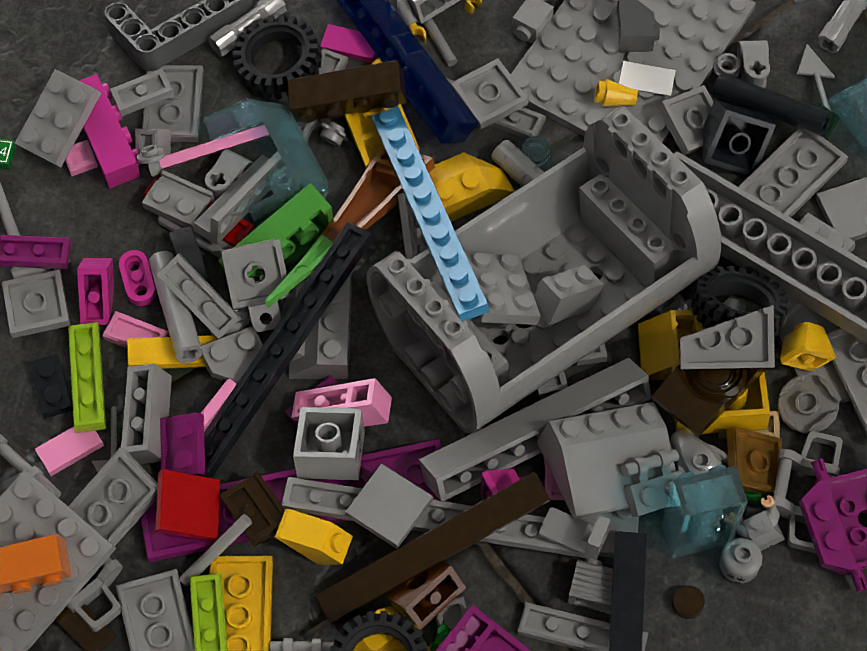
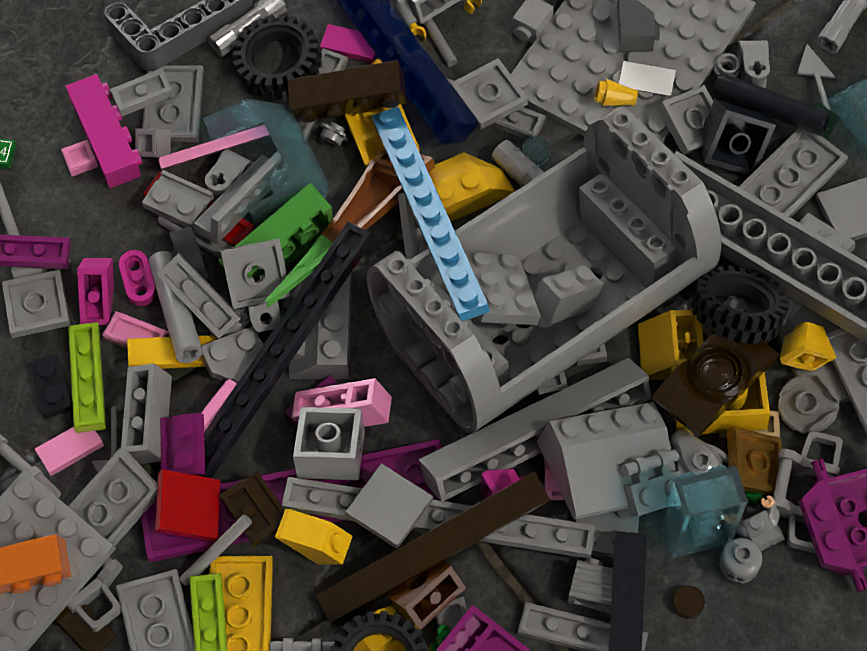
light grey plate [15,69,101,168] -> none
light grey plate [136,145,165,176] -> none
light grey bracket [539,507,611,560] -> none
light grey wing [680,305,775,369] -> none

